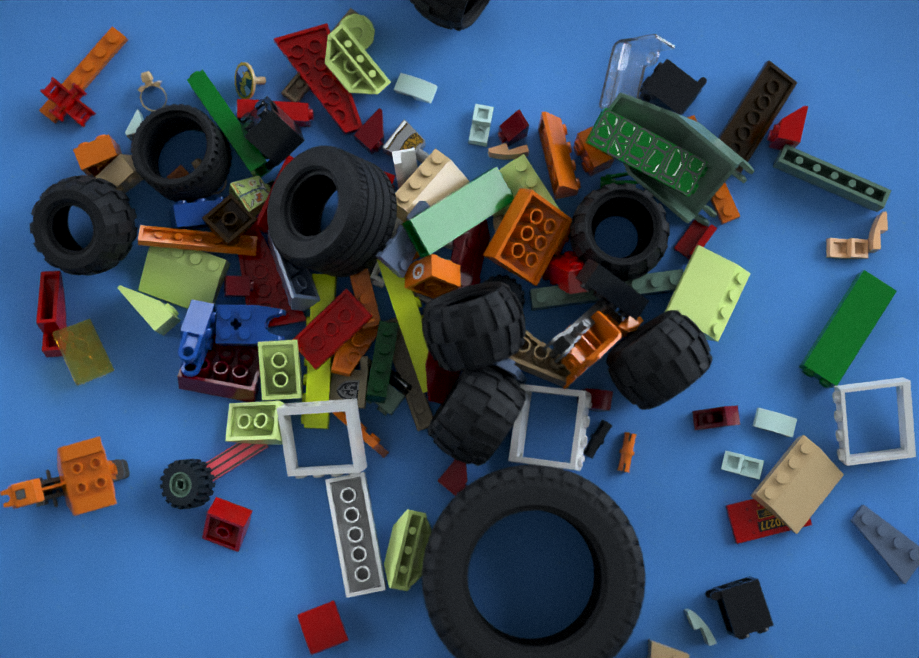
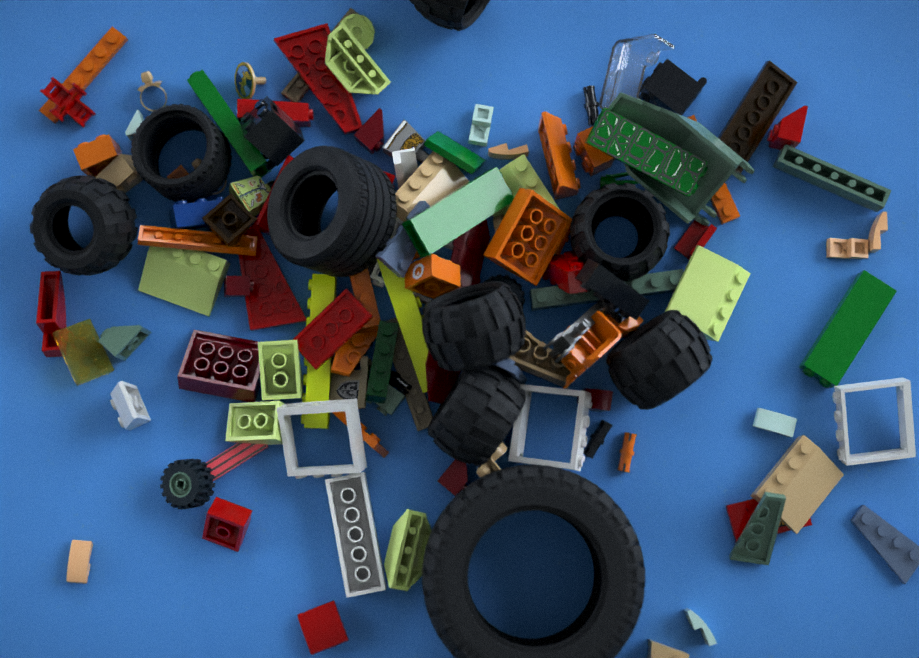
orange piece [0,436,130,516] -> none
yellowish green slope [117,285,181,336] -> none
blue brick [178,299,217,377] -> none
blue brick [216,305,286,346] -> none
sand blue slope [268,230,320,311] -> none
light aqua slope [394,73,438,104] -> none
dark red slope [497,109,529,146] -> none
dark red slope [692,405,740,430] -> none
black container [705,576,774,640] -> none
light aqua slope [721,450,764,480] -> none
none -> light nougat slope [66,540,93,584]
none -> sand green slope [98,325,151,361]
none -> white slope [110,381,151,430]
none -> green tile [424,131,485,174]
none -> tan piece [476,441,508,478]
none -> black pin [583,85,599,125]
none -> sand green wing [729,492,786,565]

